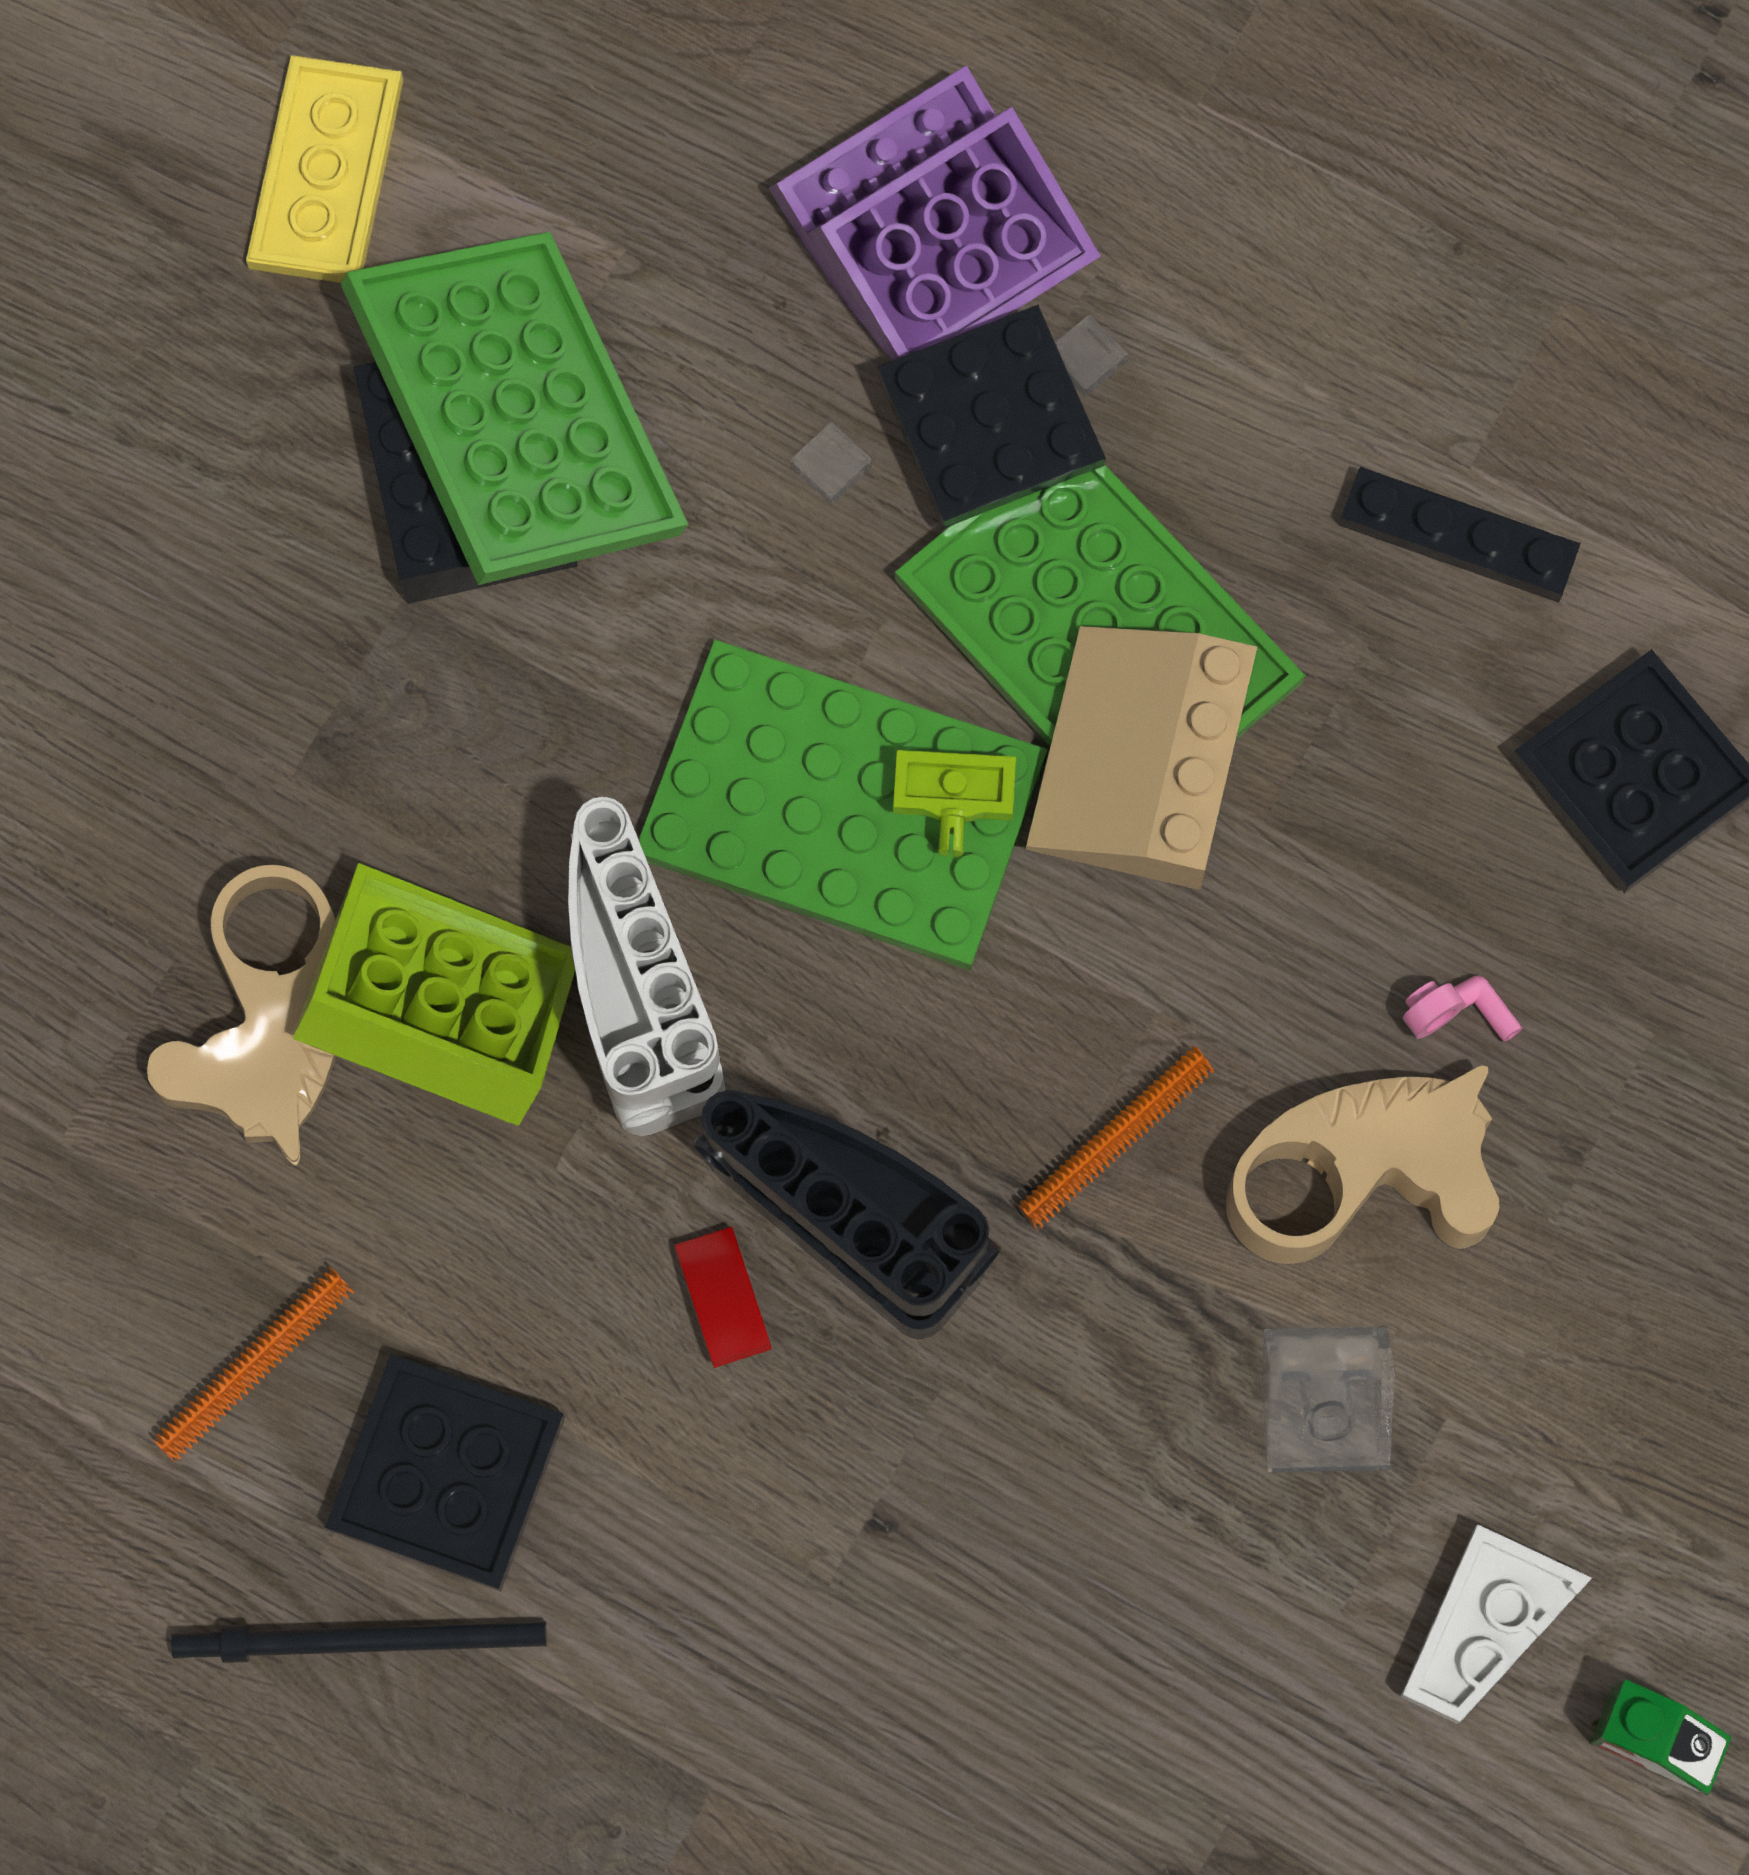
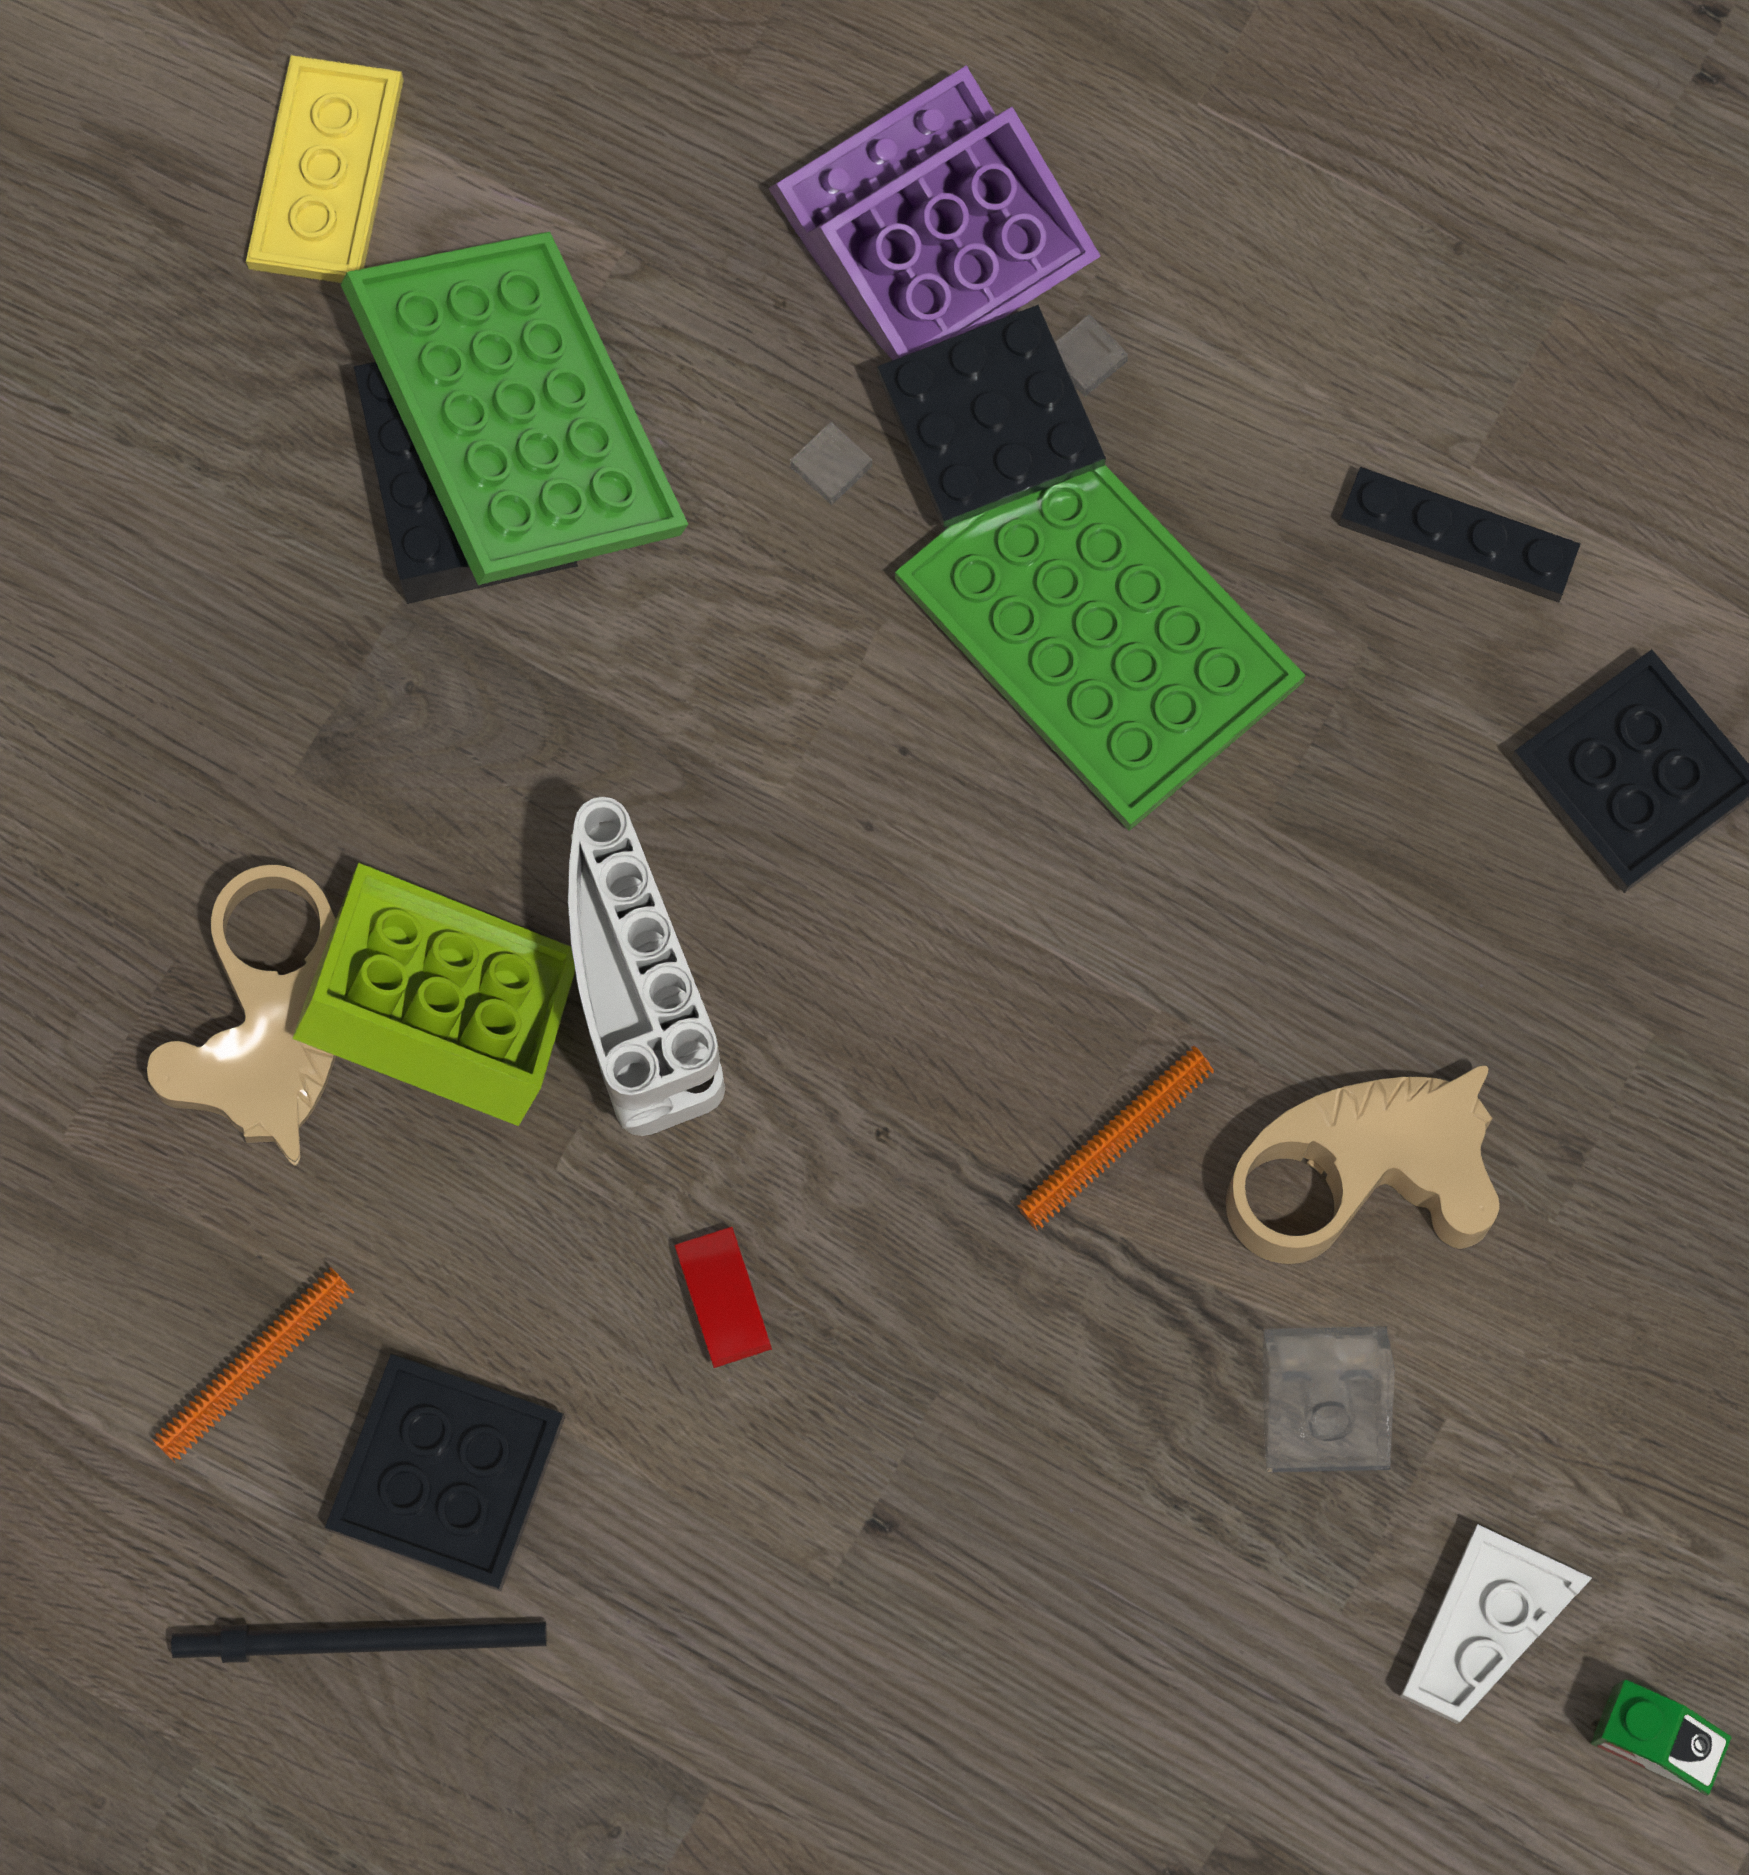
bright green plate [639,640,1048,971] -> none
black panel [692,1090,1001,1339] -> none
lime plate [893,750,1016,857] -> none
tan slope [1026,626,1257,890] -> none
bright pink plate [1402,976,1523,1042] -> none

